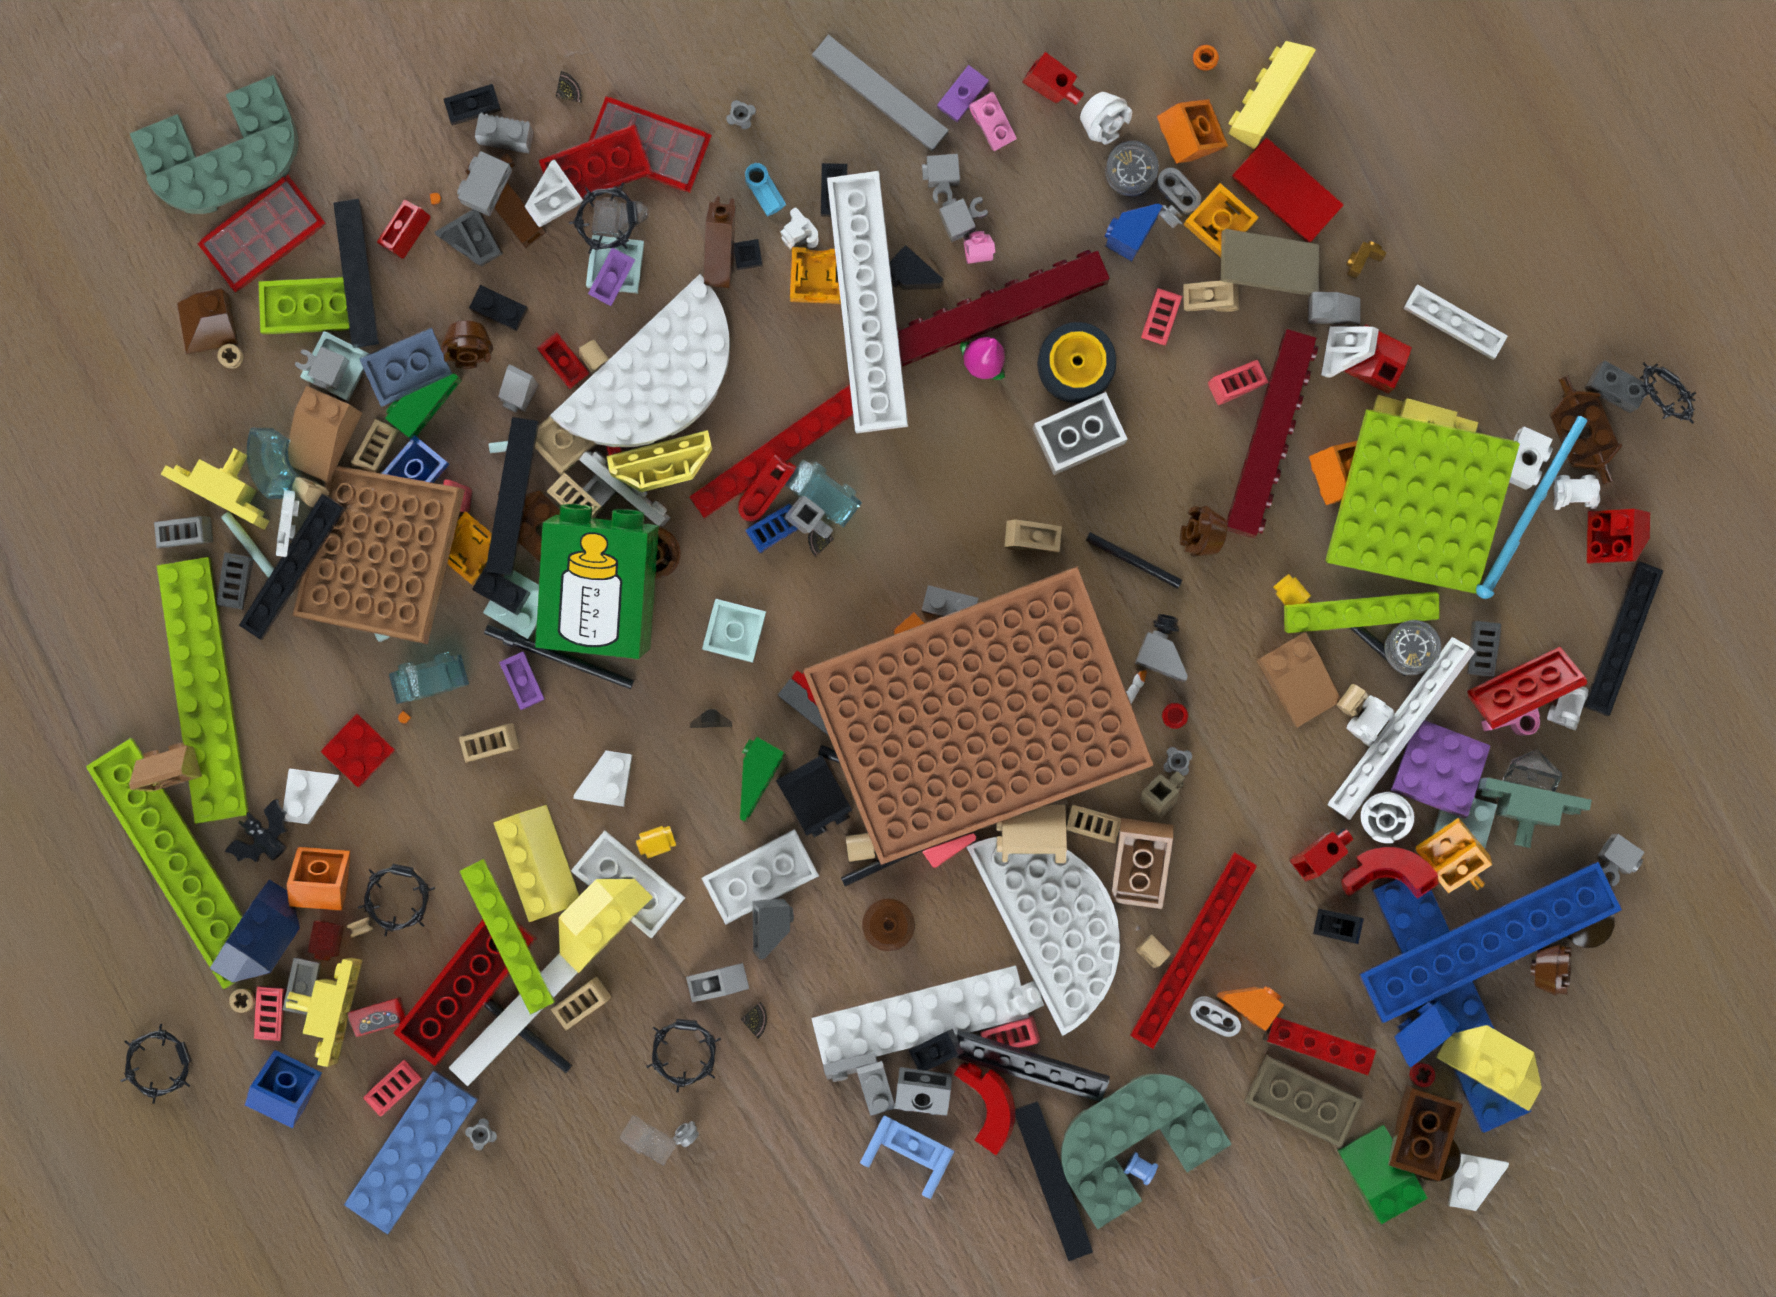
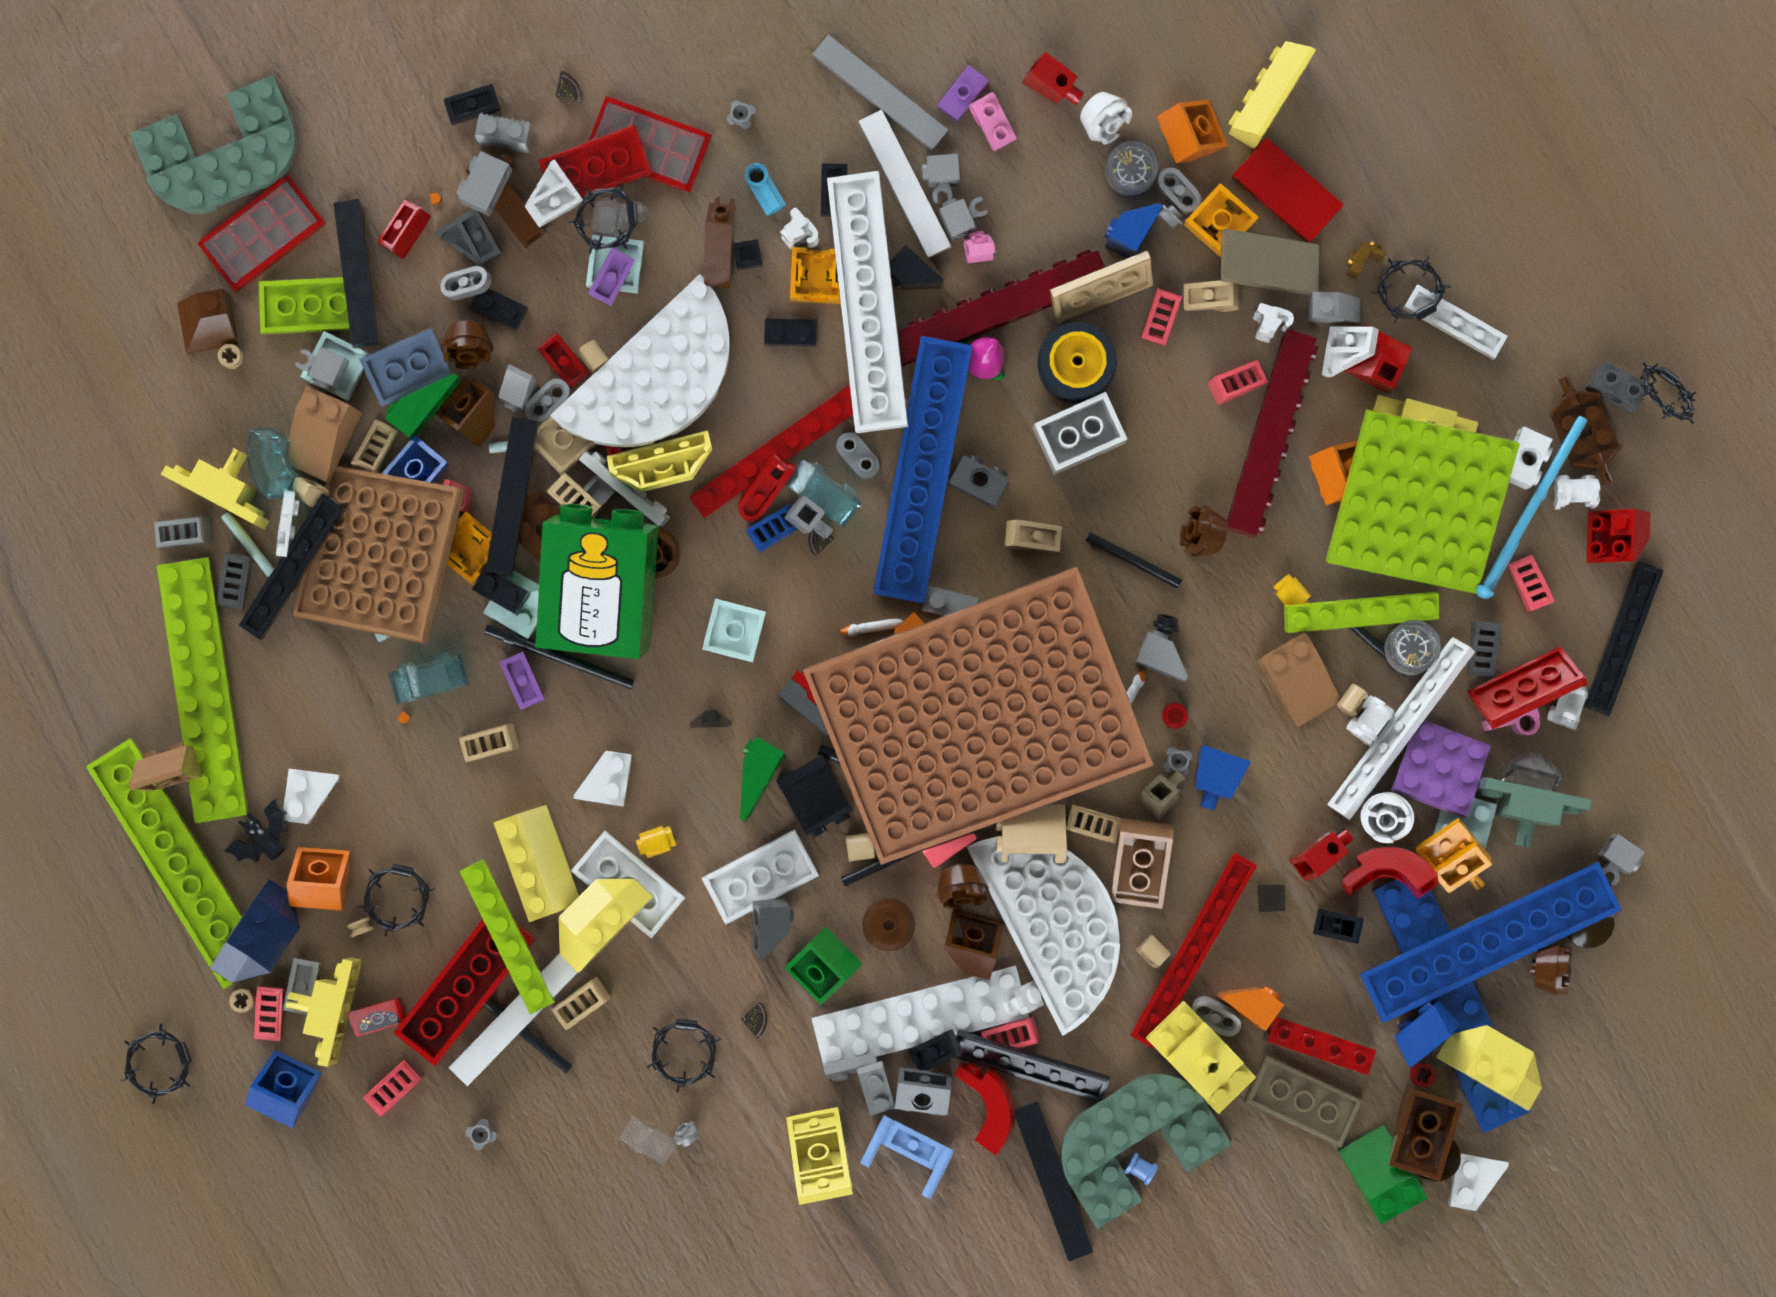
clear red brick [308,920,345,961] -> none
red plate [320,714,396,788] -> none
medium blue plate [344,1070,478,1234] -> none
light grey slope [686,963,749,1002] -> none
orange plate [1193,45,1219,71] -> none
none -> reddish brown slope [435,374,495,447]
none -> light grey plate [440,266,491,300]
none -> light grey plate [525,379,571,424]
none -> black plate [764,319,817,347]
none -> green slope [784,926,863,1005]
none -> light yellow brick [786,1107,853,1205]
none -> light grey plate [836,433,879,479]
none -> white piece [840,619,903,636]
none -> white tile [859,110,951,259]
none -> blue plate [873,336,973,603]
none -> reddish brown cone [936,864,989,909]
none -> reddish brown slope [944,909,1004,980]
none -> dark grey brick [948,454,1010,509]
none -> tan tile [1050,251,1153,324]
none -> light yellow brick [1146,1001,1256,1114]
none -> blue torso [1194,745,1250,811]
none -> white piece [1253,303,1294,343]
none -> clear smoke tile [1257,884,1285,912]
none -> black piece [1372,255,1451,323]
none -> coral slope [1508,555,1555,613]

